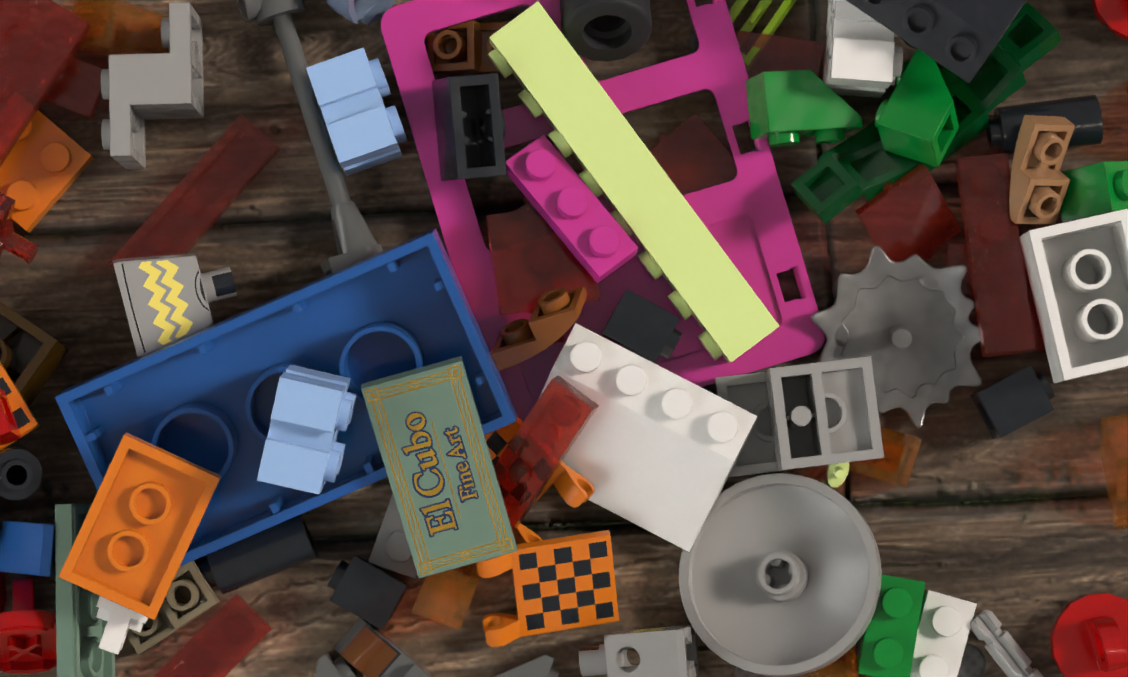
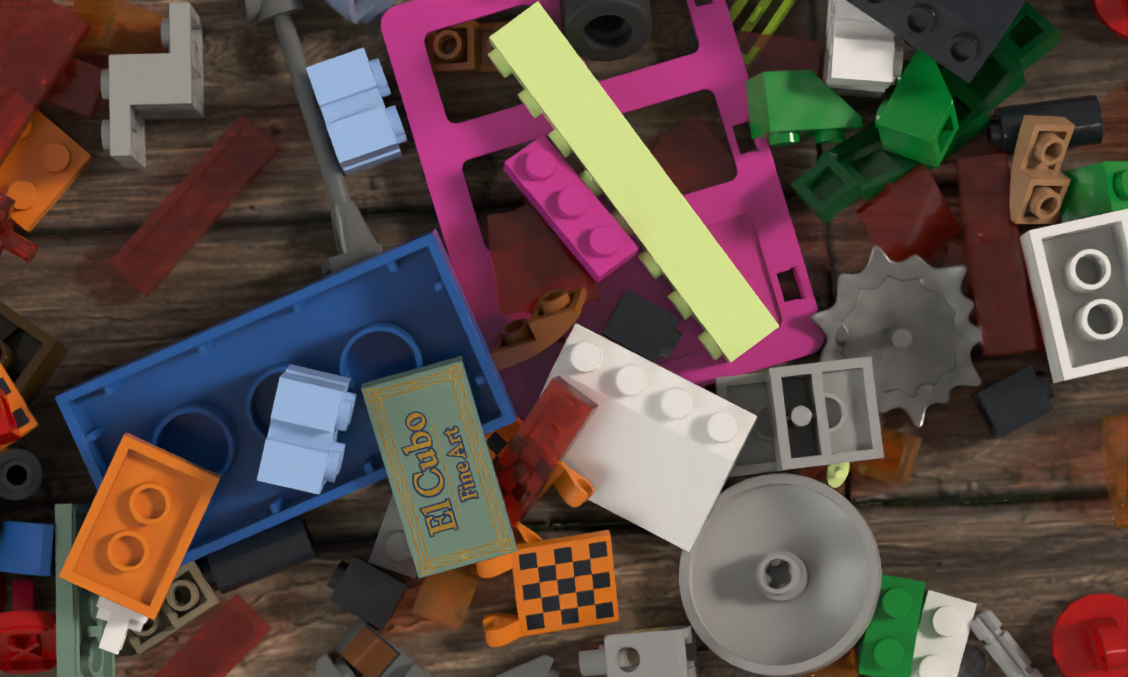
light grey torso [112,253,237,357] -> none
black brick [432,73,507,181] -> none

